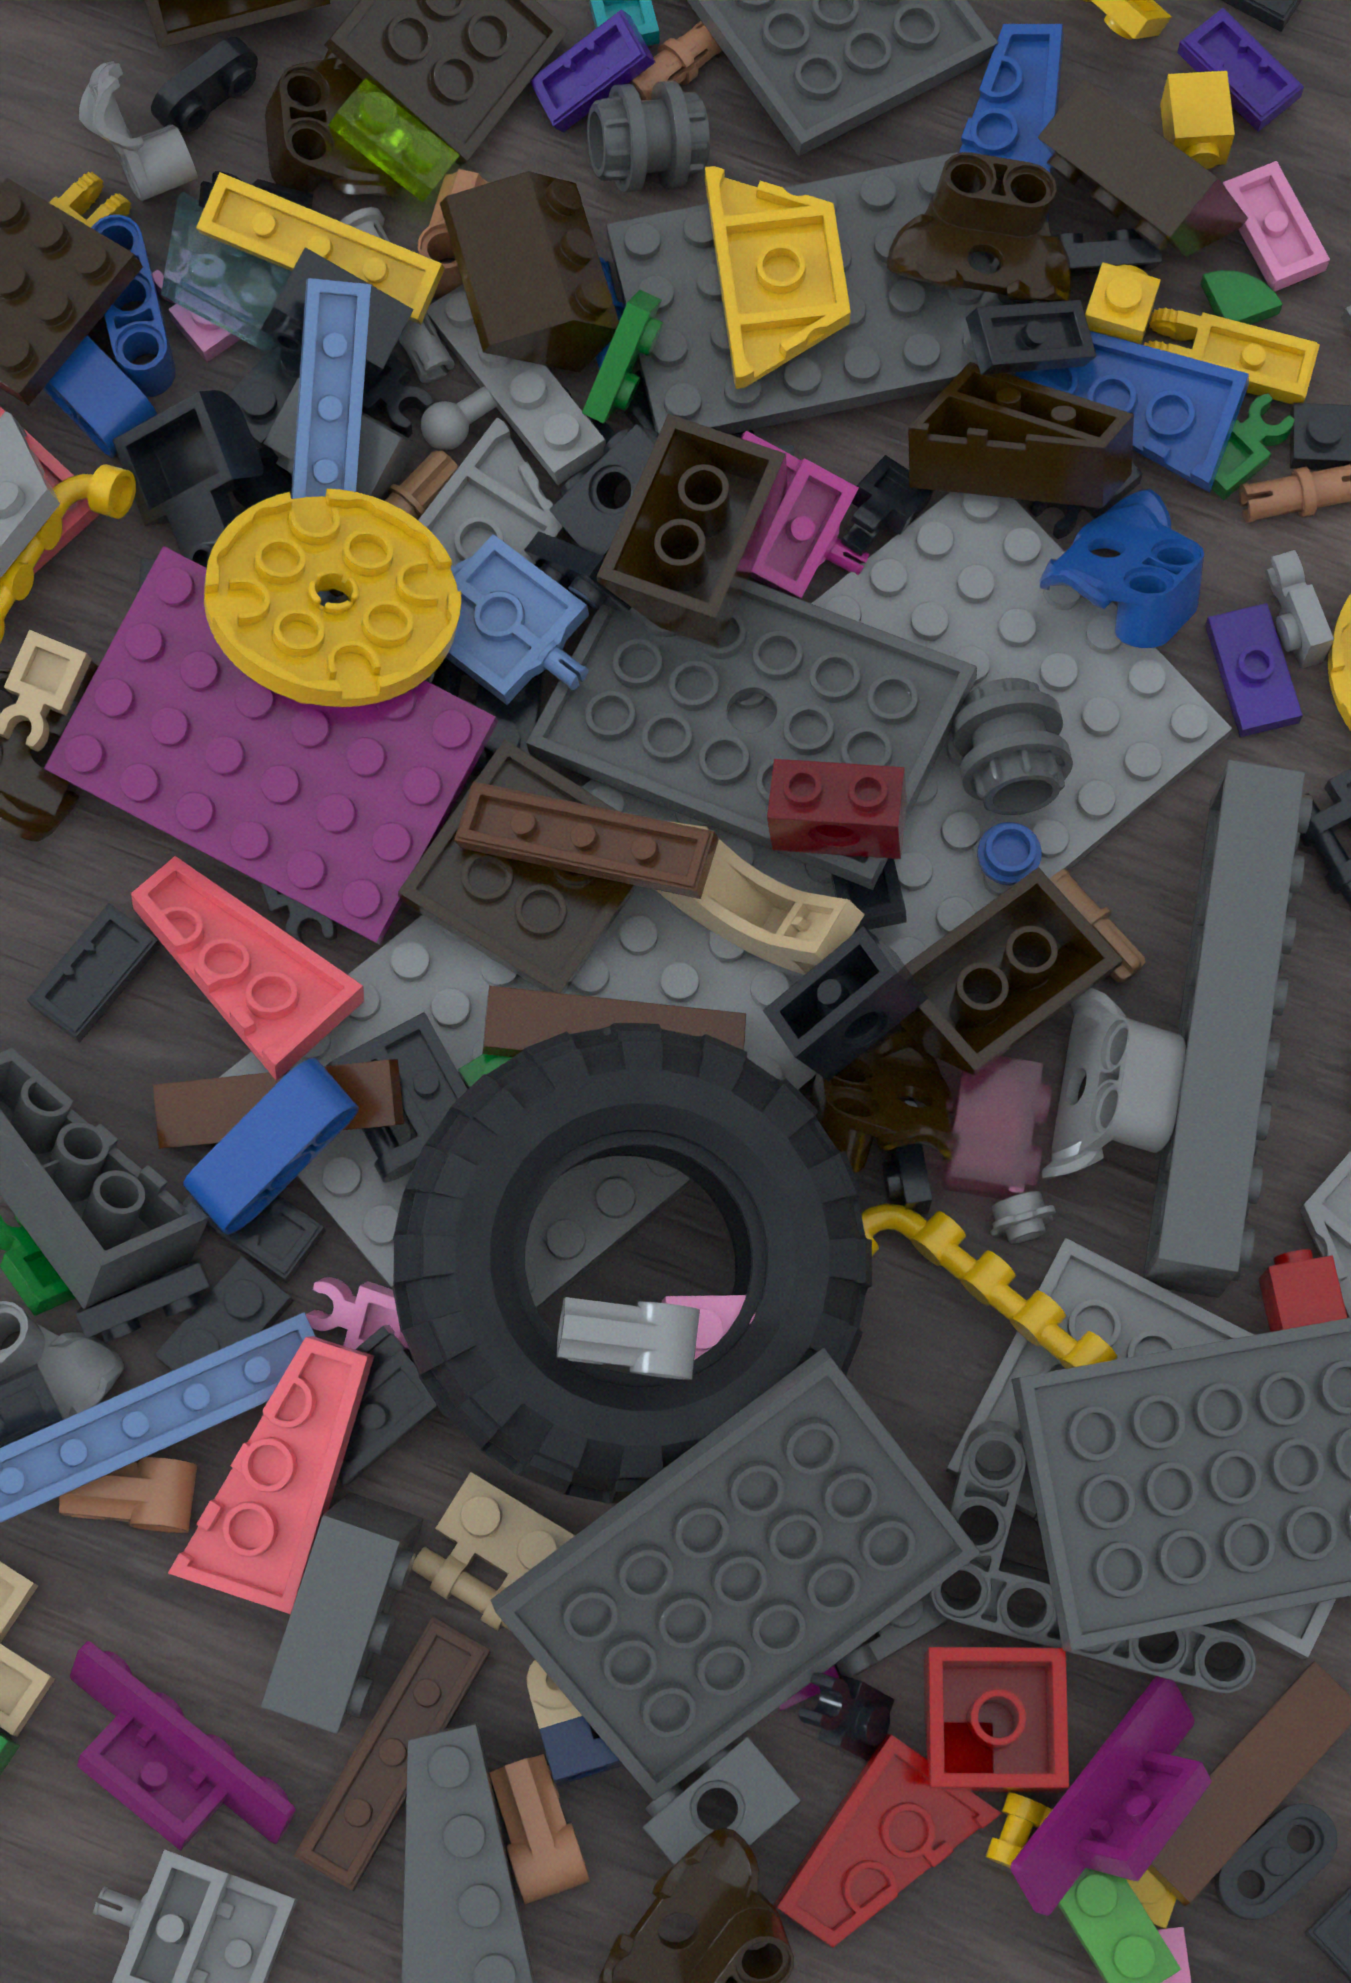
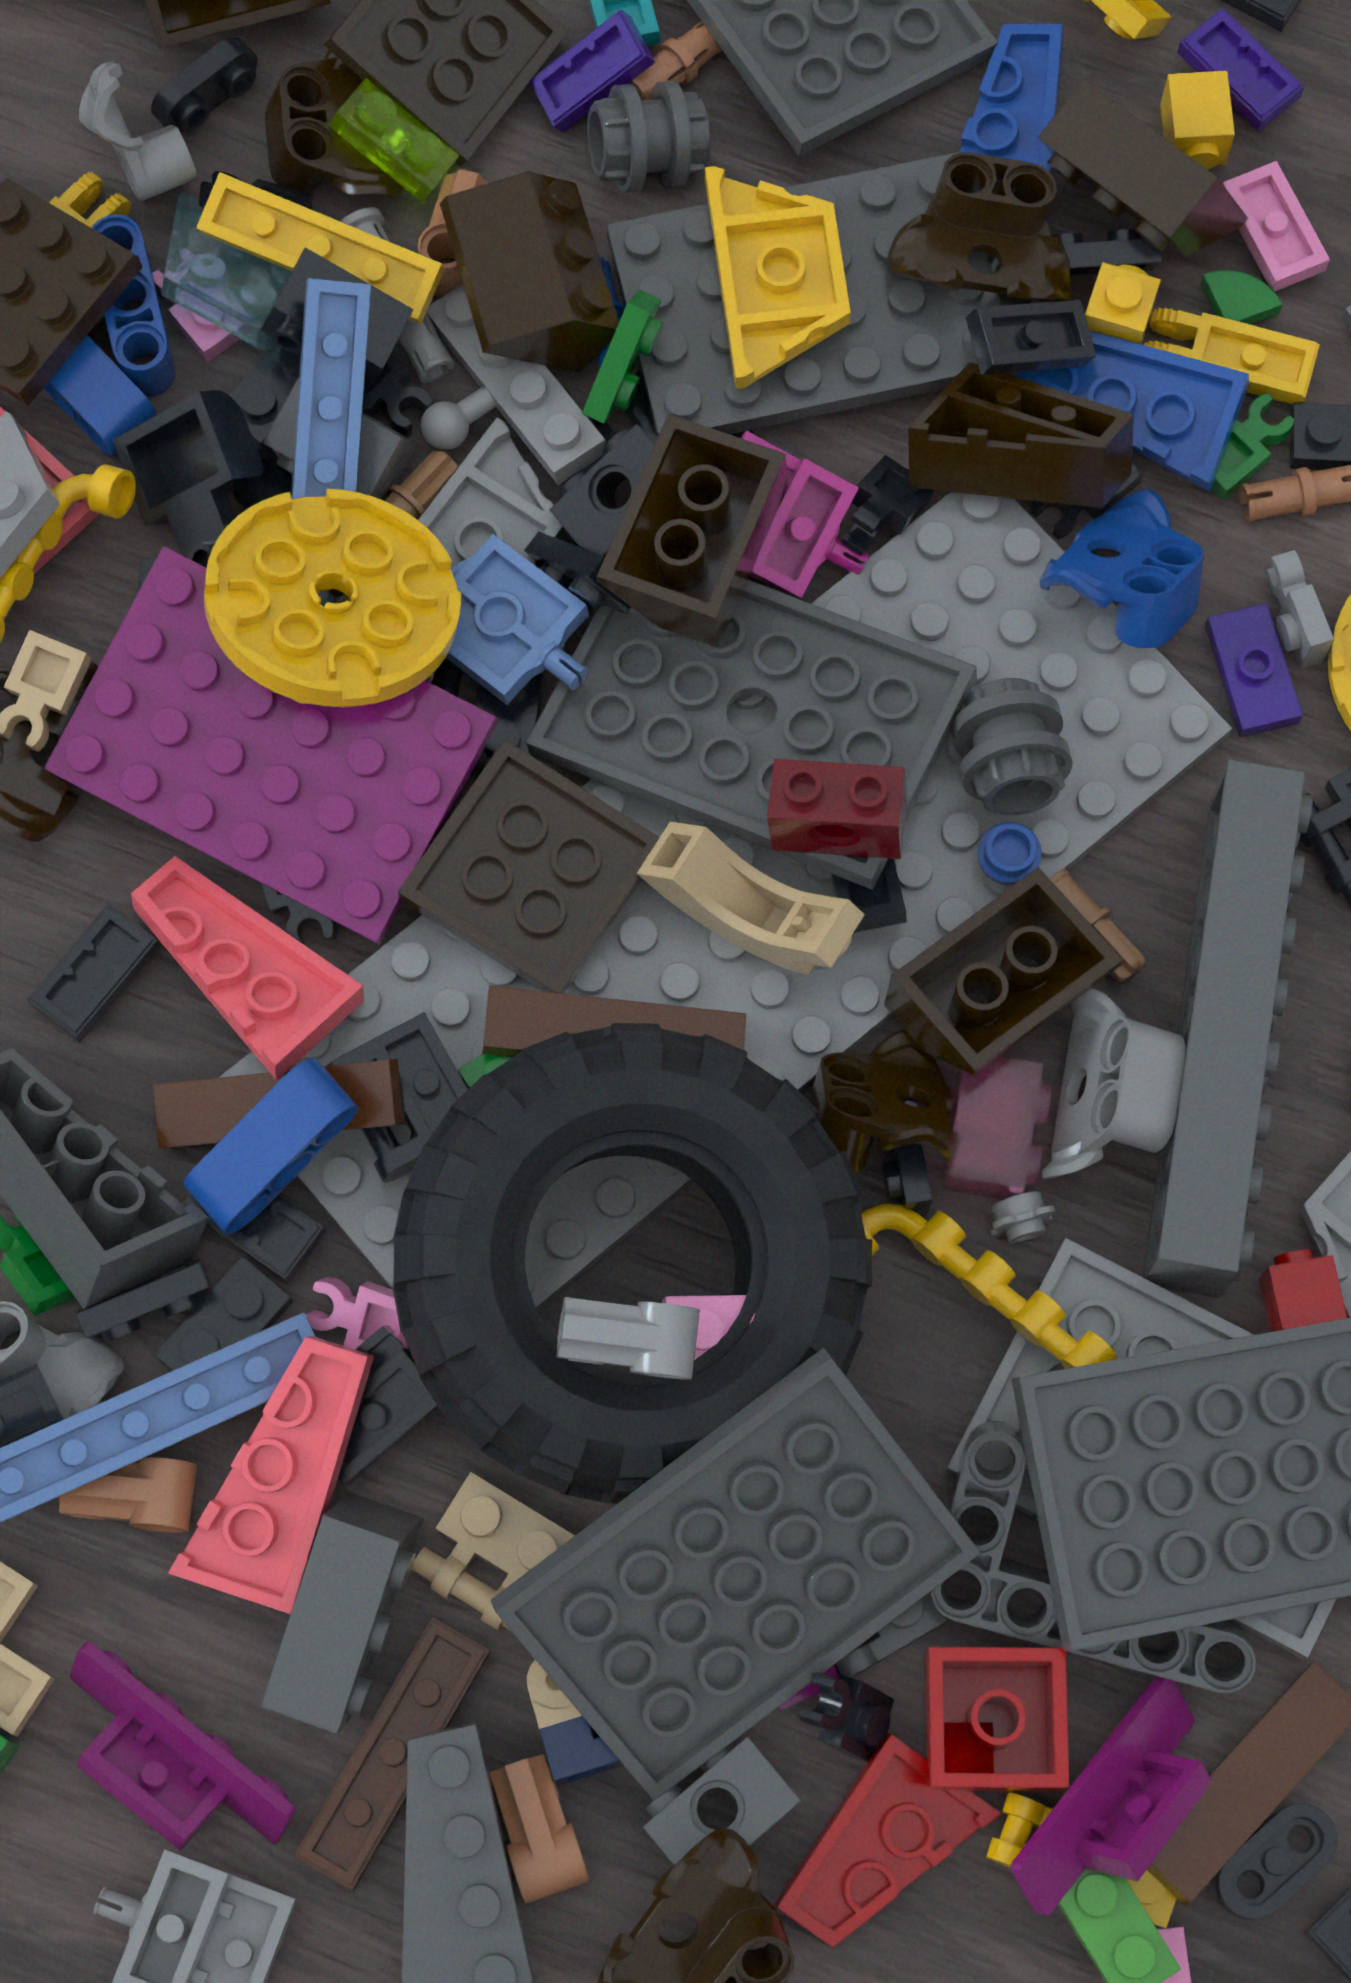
reddish brown tile [454,781,719,899] -> none
black brick [763,926,929,1081] -> none

